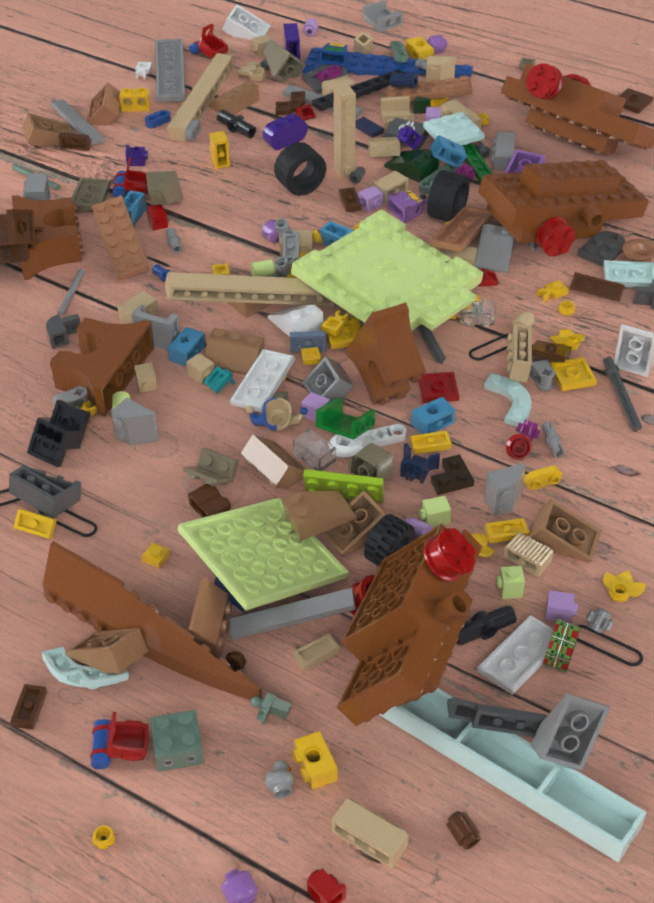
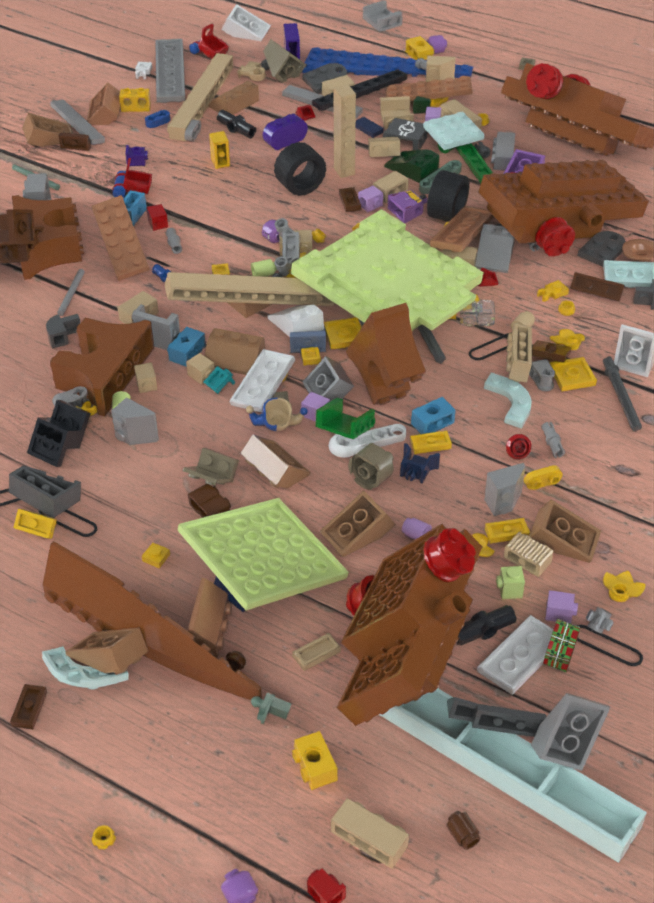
dark tan plate [71,178,111,212] -> none
red piece [90,712,149,769] -> none
dark tan slope [146,171,184,205] -> none
sand green piece [150,710,204,772] -> none
light grey tile [229,588,356,640] -> none
tan brick [251,35,270,57] -> none
light grey animal [265,760,294,799] -> none
reddish brown tile [275,91,306,115] -> none
medium nougat slope [282,491,356,541] -> none
clear brick [293,429,336,471] -> none
lavender brick [303,18,318,37] -> none
lime plate [303,469,384,503] -> none
magenta plate [316,64,342,82] -> none
dark azure brick [319,221,353,247] -> none
blue torso [320,43,347,66] -> none
yellow plate [321,310,348,336] -> none
dark grey pin [350,166,365,183] -> none
tan brick [353,31,373,54] -> none
black tyre [364,514,415,566] -> none
sand green beam [390,41,408,62] -> none
dark blue piece [390,73,418,89] -> none
dark purple brick [397,125,423,150] -> none
red tile [418,372,459,403] -> none
yellowish green brick [419,496,451,527] -> none
dark azure brick [430,135,467,168] -> none
dark brown plate [431,454,474,495] -> none
magenta gear [455,164,475,180] -> none
magenta gear [516,420,541,442] -> none
reddish brown plate [619,88,653,114] -> none

